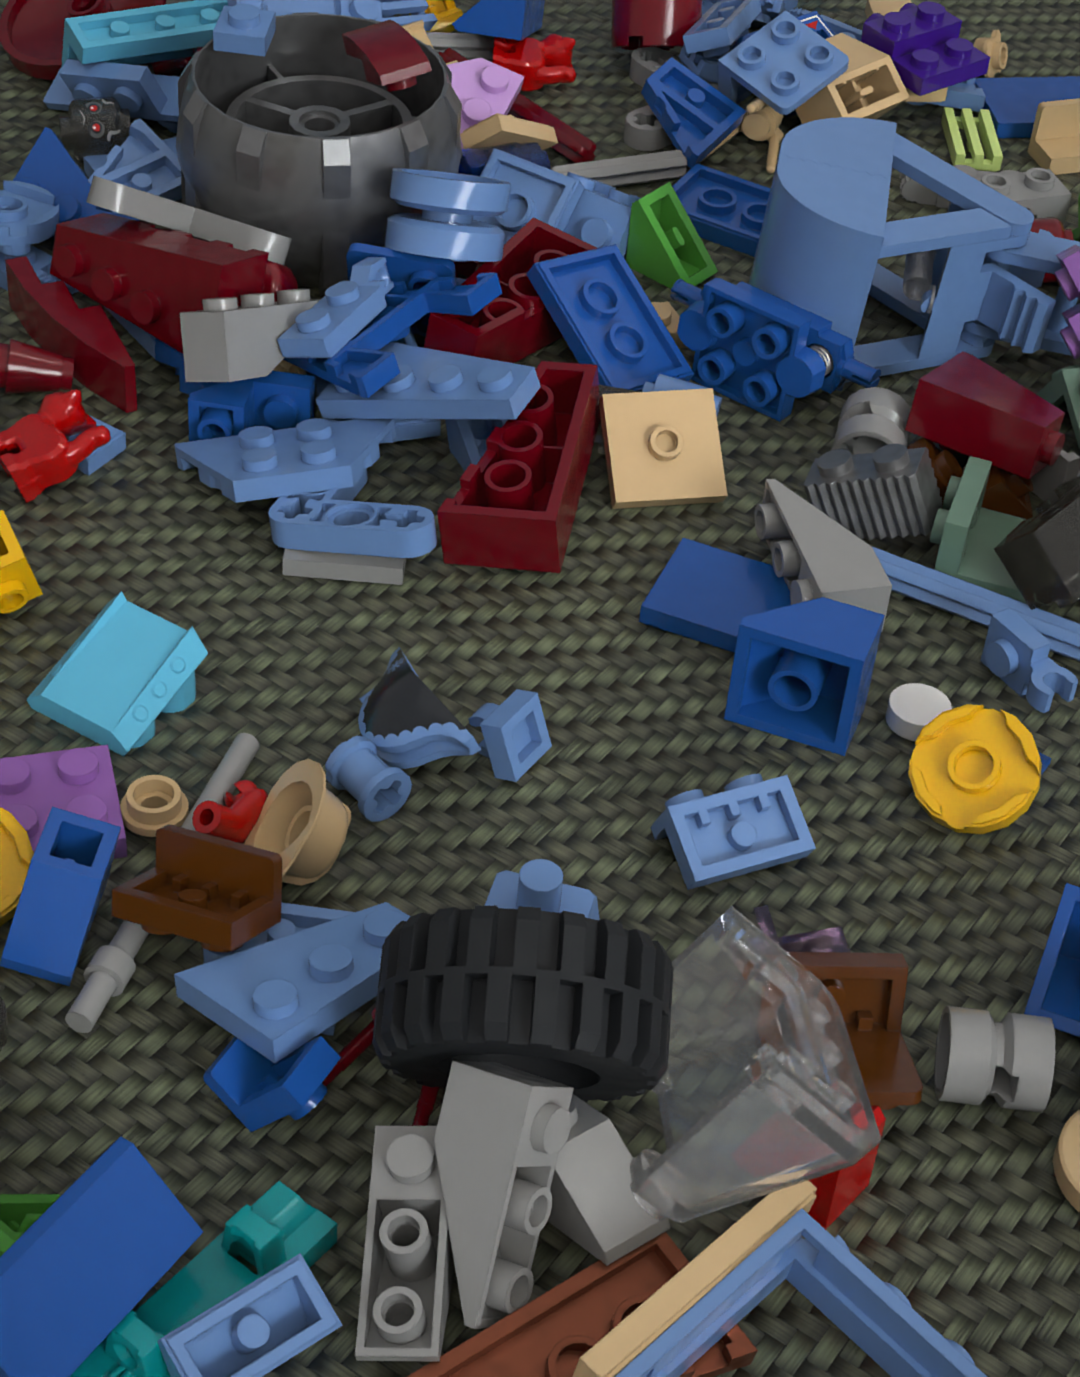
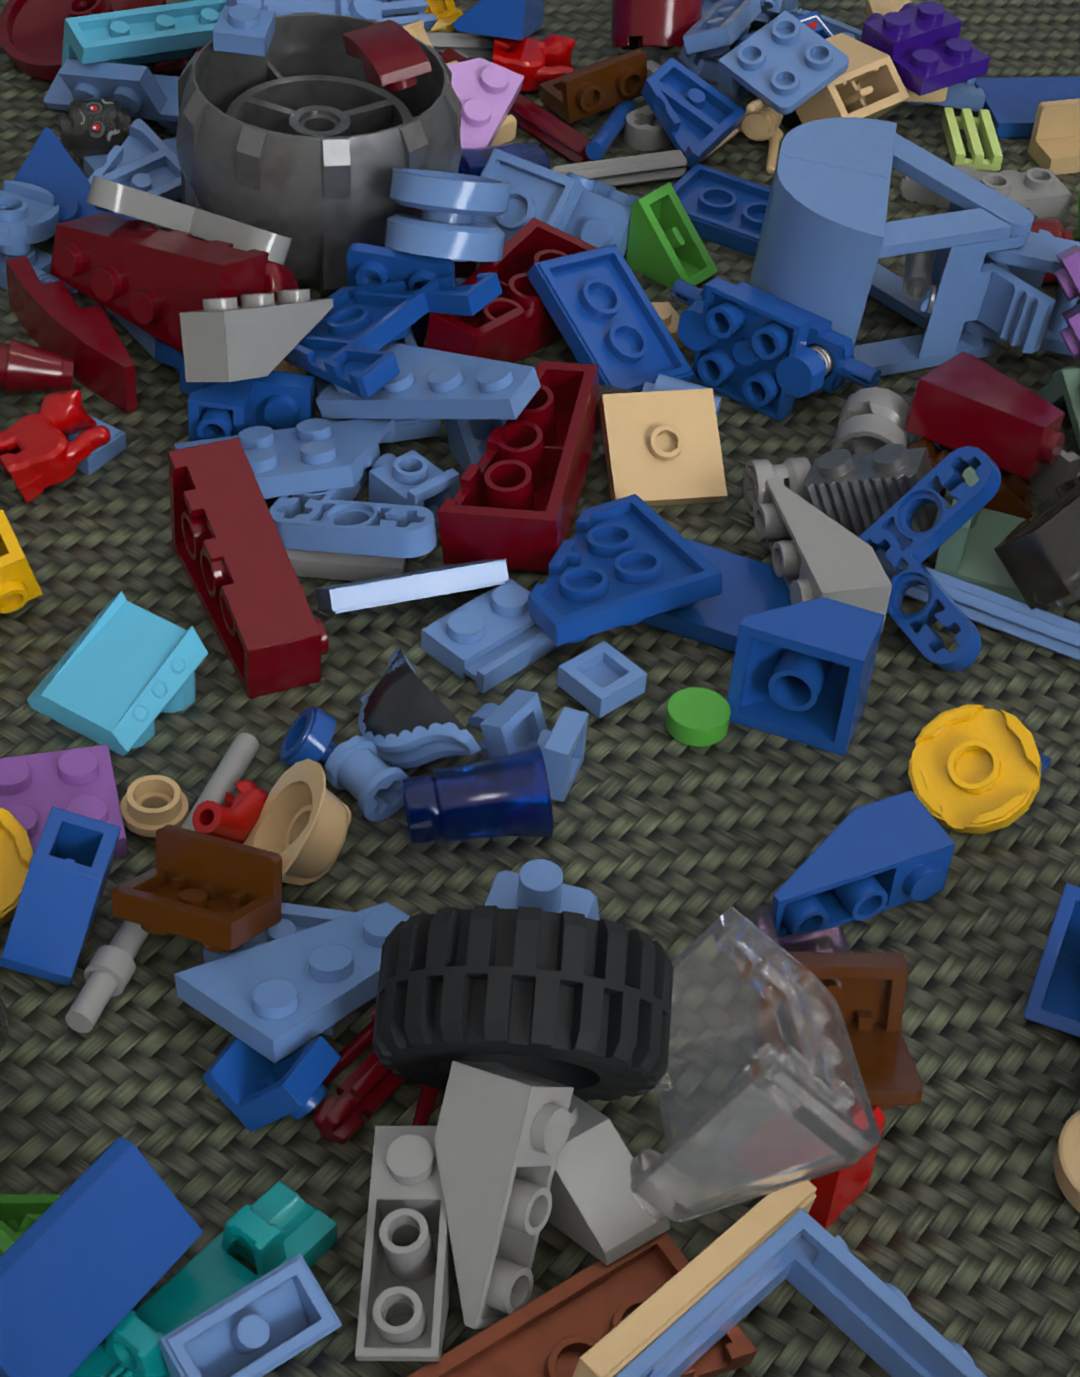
medium blue hinge [277,257,394,358] -> none
tan tile [460,113,558,160] -> none
medium blue bracket [650,774,816,890] -> none
white tile [886,683,952,741] -> none
light grey wheel [934,1005,1055,1113] -> none
tan plate [973,30,1008,78] -> none
medium blue plate [980,608,1078,713] -> none
none -> dark red wedge [168,437,329,699]
none -> blue tile [280,706,338,767]
none -> dark red axle [312,1051,407,1144]
none -> tile [315,559,509,614]
none -> medium blue brick [368,450,460,531]
none -> clear blue plant [402,744,553,843]
none -> medium blue plate [421,578,561,694]
none -> blue plate [528,494,722,646]
none -> medium blue plate [533,706,589,802]
none -> reddish brown bracket [539,49,647,124]
none -> medium blue plate [557,640,648,718]
none -> blue bar [585,99,637,161]
none -> bright green tile [665,687,731,747]
none -> light grey wheel [743,457,811,517]
none -> blue slope [765,790,955,949]
none -> blue beam [859,446,1001,672]

